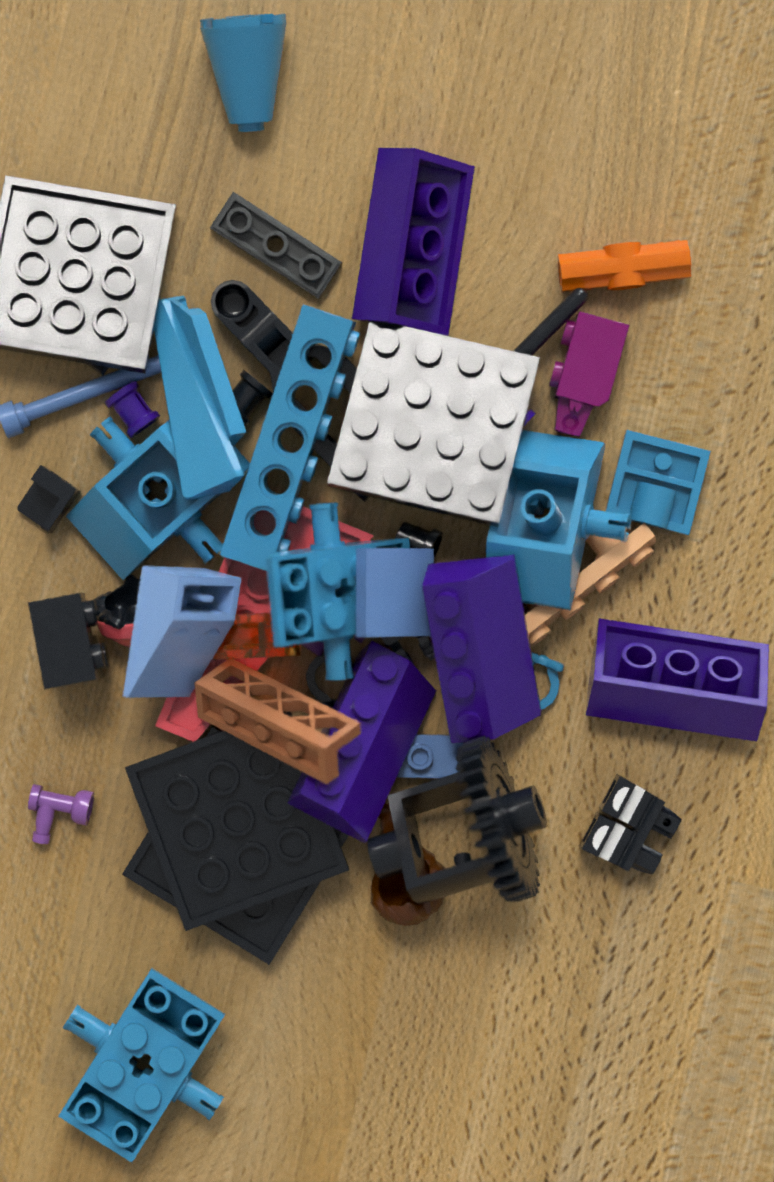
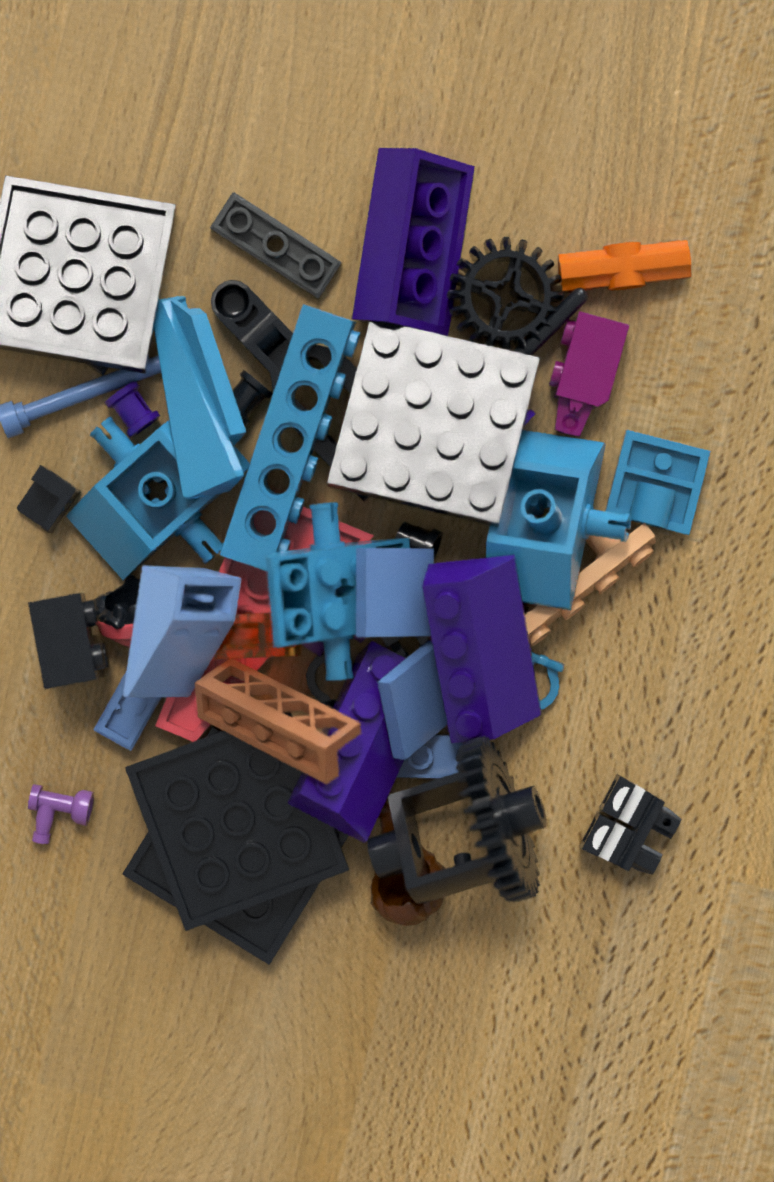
dark azure slope [58,968,225,1163] -> none
dark azure cone [200,13,287,132] -> none
dark purple slope [586,618,769,742] -> none
none -> medium blue plate [94,670,162,751]
none -> medium blue tile [378,641,447,760]
none -> black gear [446,237,564,350]

